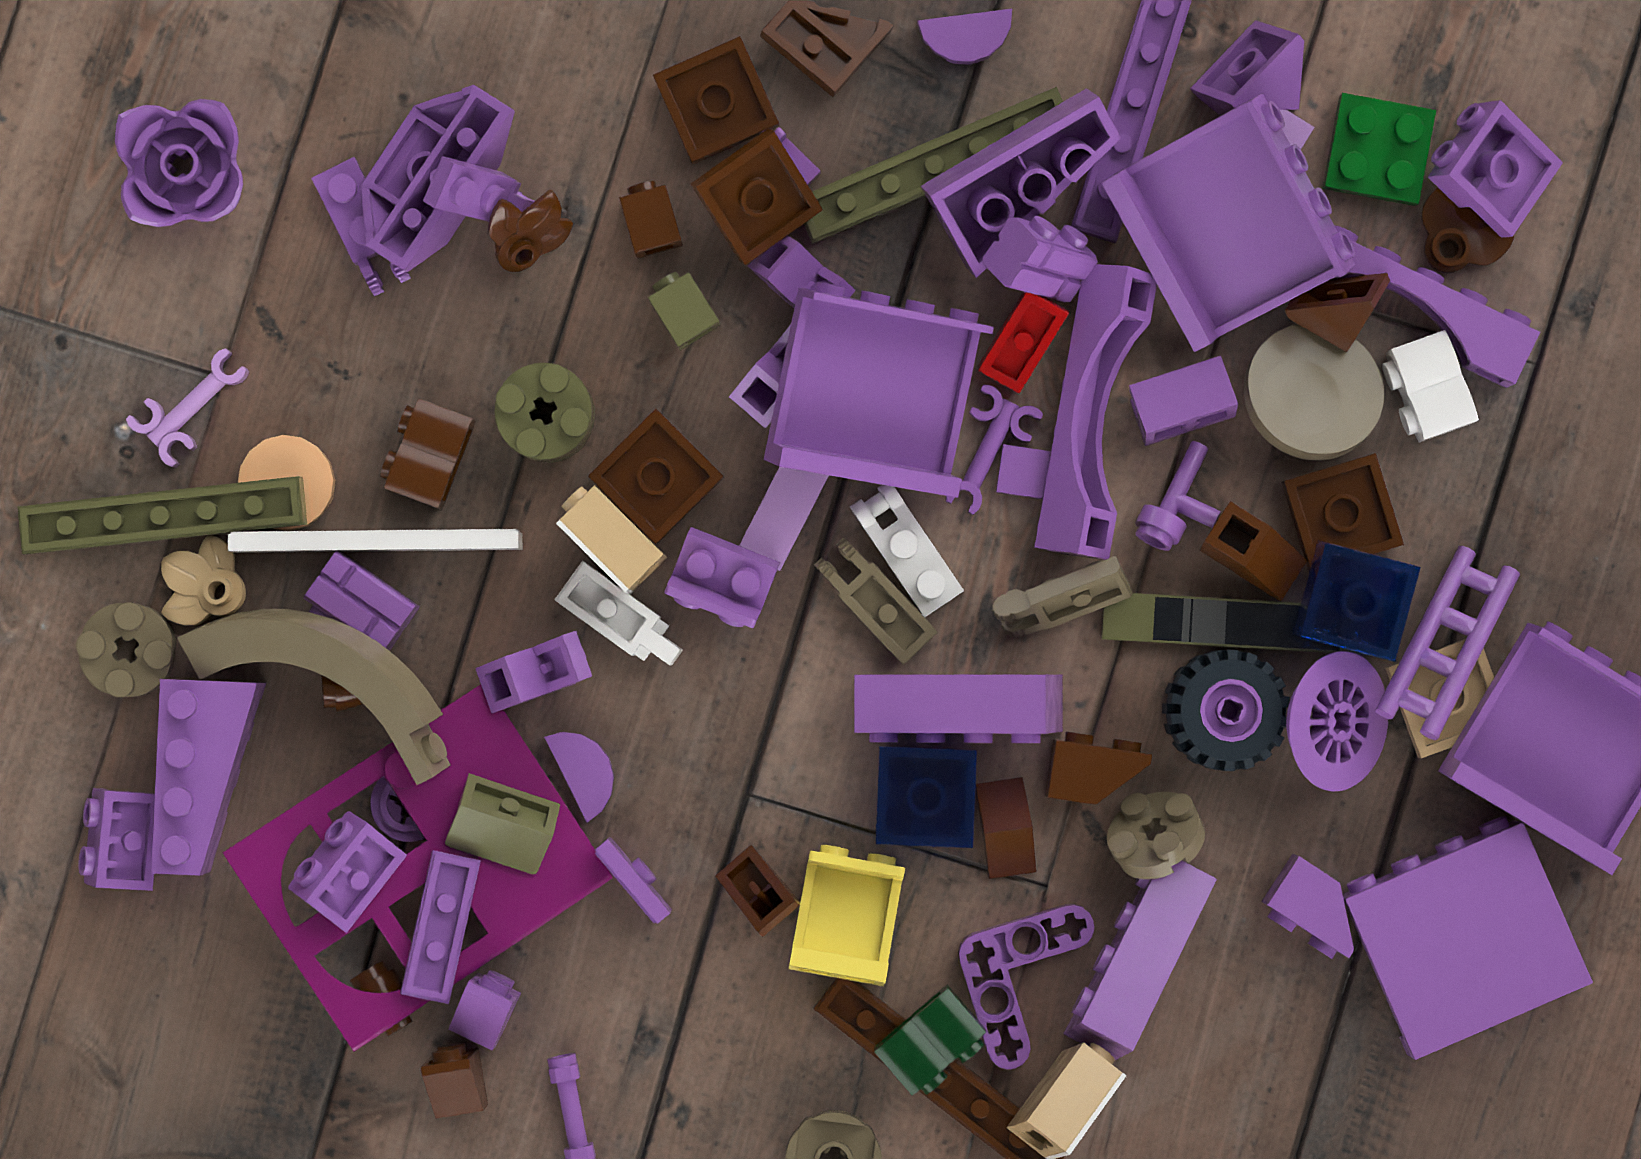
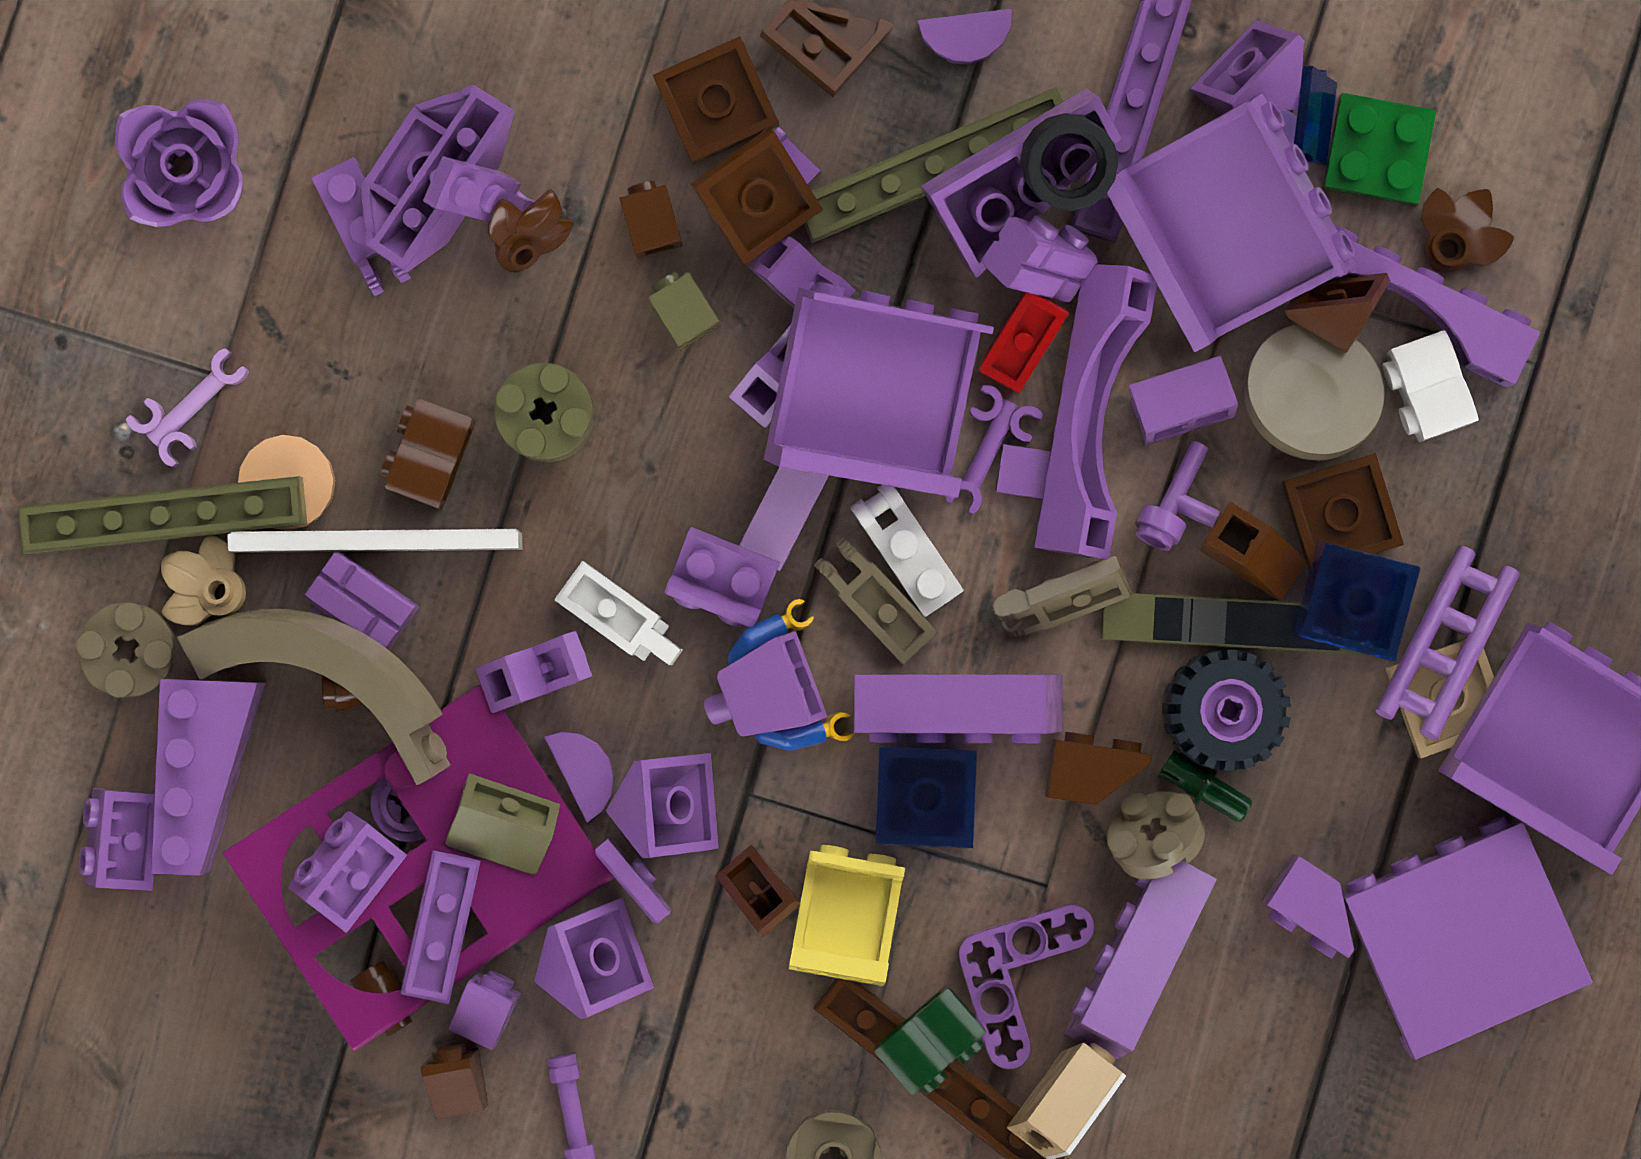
tan piece [556,485,668,595] -> none
reddish brown plate [588,409,724,545] -> none
reddish brown slope [975,777,1037,879] -> none
medium lavender piece [1286,651,1388,791] -> none
medium lavender plate [1428,100,1563,238] -> none
none -> medium lavender slope [534,898,654,1019]
none -> medium lavender slope [606,753,719,858]
none -> medium lavender torso [704,599,854,751]
none -> black tyre [1020,113,1119,211]
none -> dark green axle [1158,750,1252,822]
none -> clear blue piece [1294,66,1337,165]

